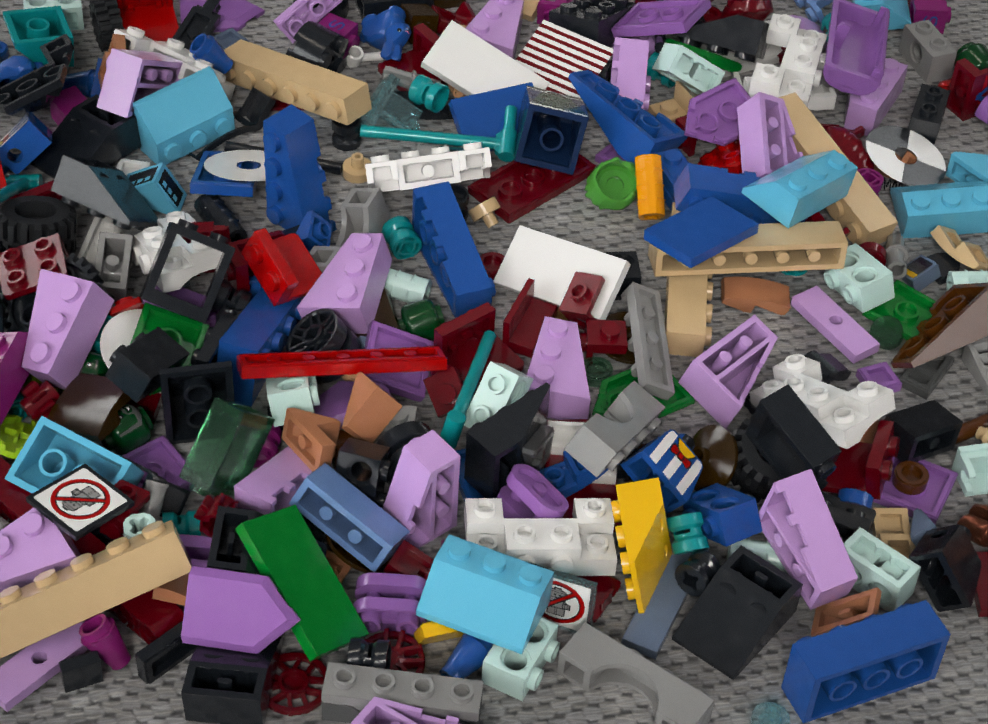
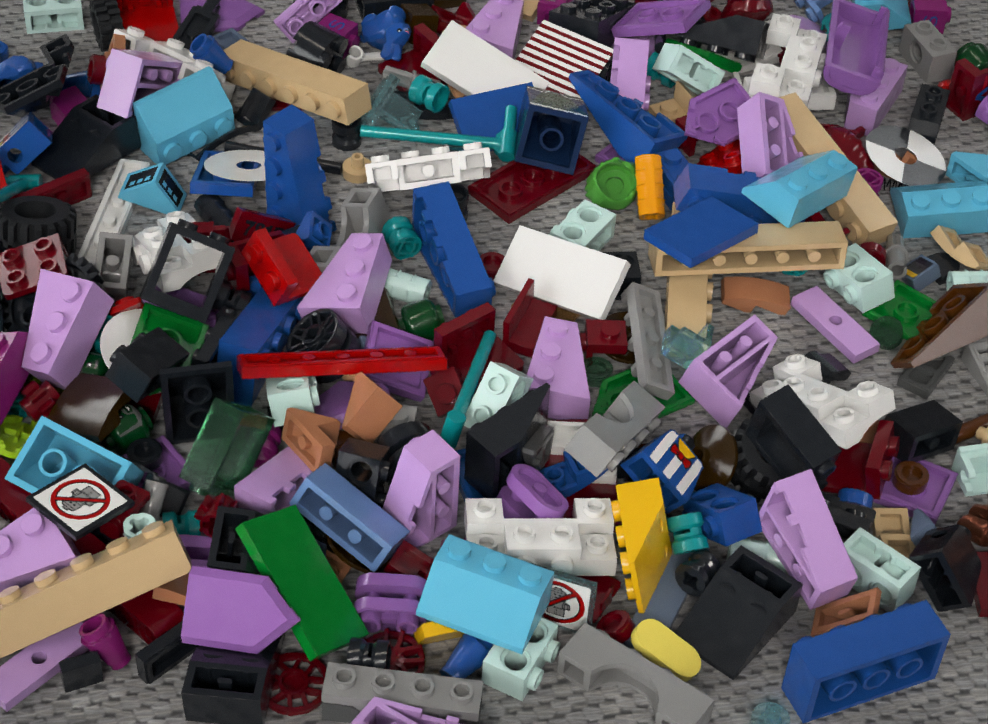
teal slope [3,6,74,67] -> none
black slope [51,155,158,231] -> none
tan tile [468,196,501,228] -> none
dark red bracket [559,272,605,330] -> none
medium lavender tile [856,362,902,392] -> none
none -> dark red tile [87,54,106,85]
none -> black tile [127,438,163,472]
none -> dark red tile [229,207,295,241]
none -> light aqua brick [549,199,616,251]
none -> dark red tile [596,610,635,644]
none -> light yellow tile [631,619,701,682]
none -> clear light blue panel [660,323,714,370]

